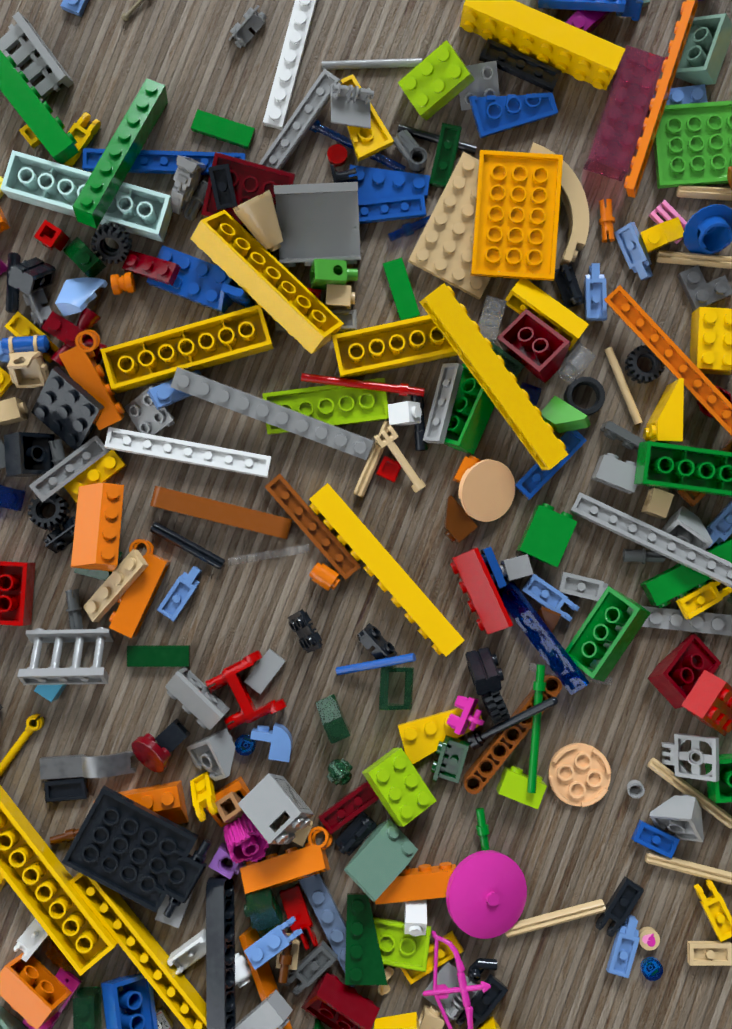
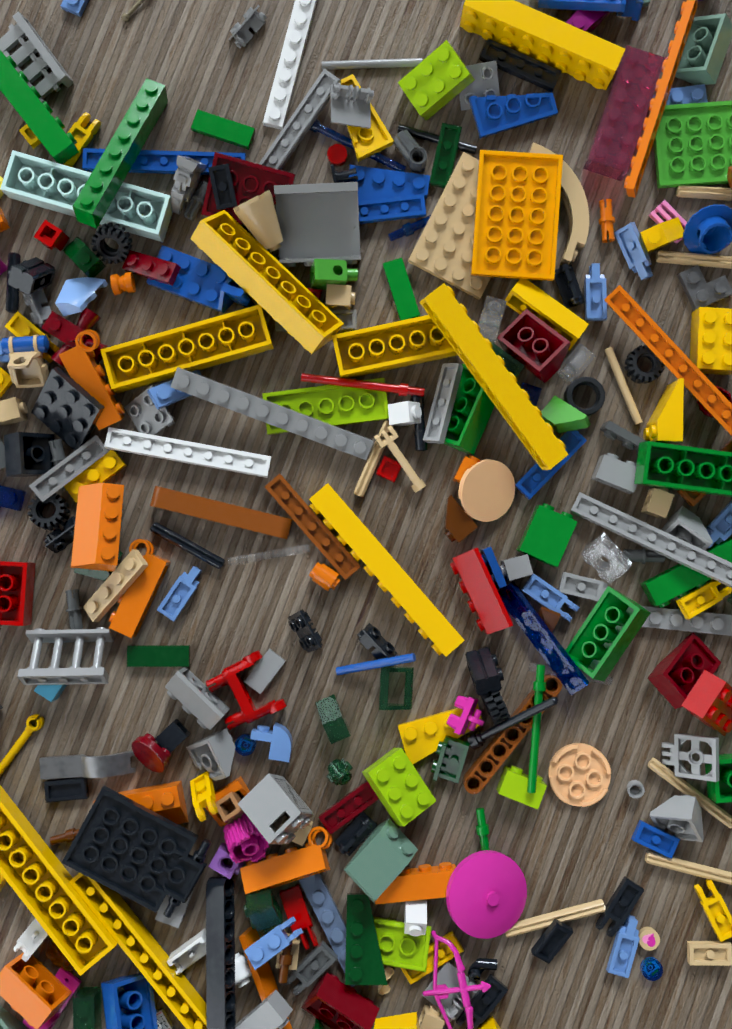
none -> black tile [531,919,574,964]
none -> clear brick [581,532,632,584]

